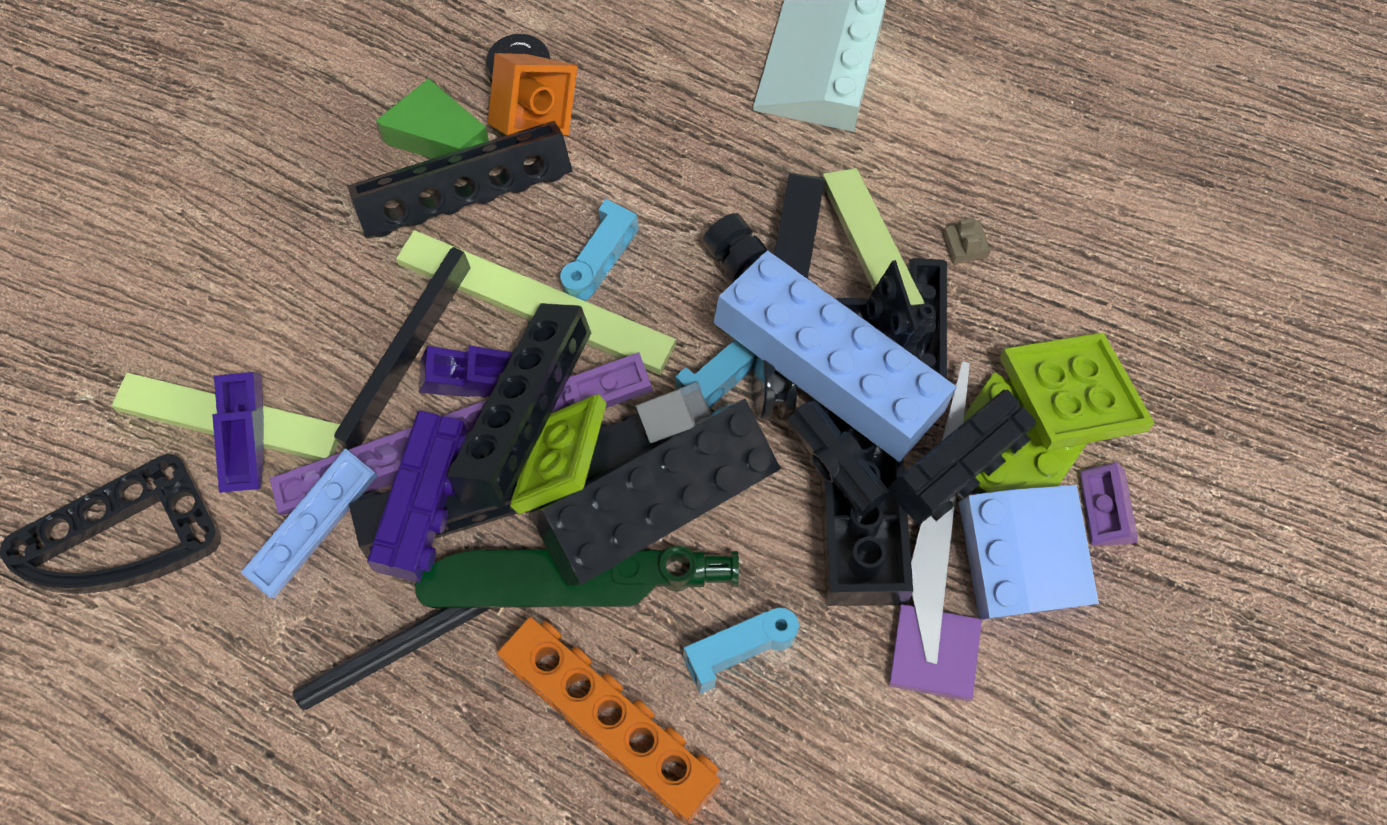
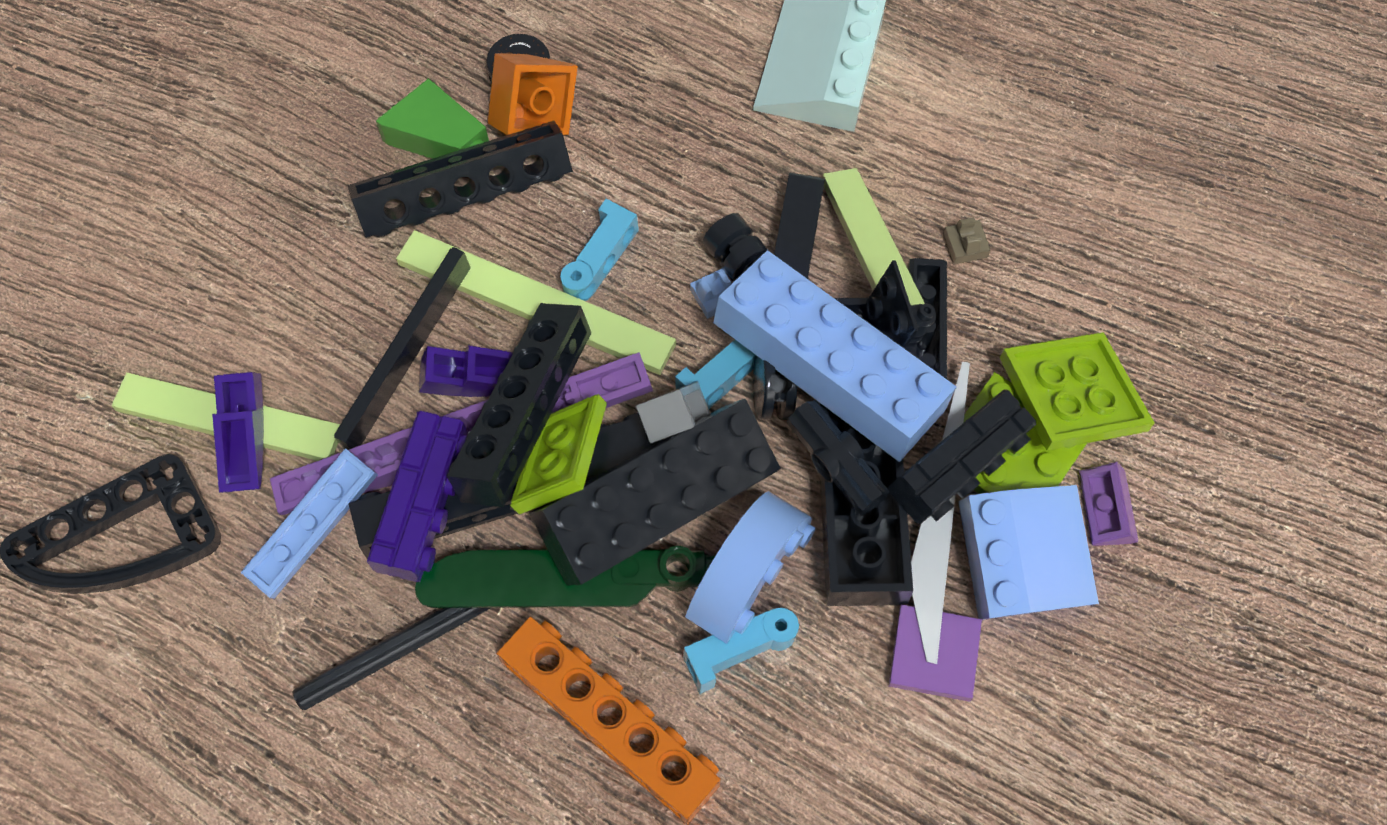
none -> light blue brick [685,491,816,644]
none -> light blue tile [690,269,732,319]

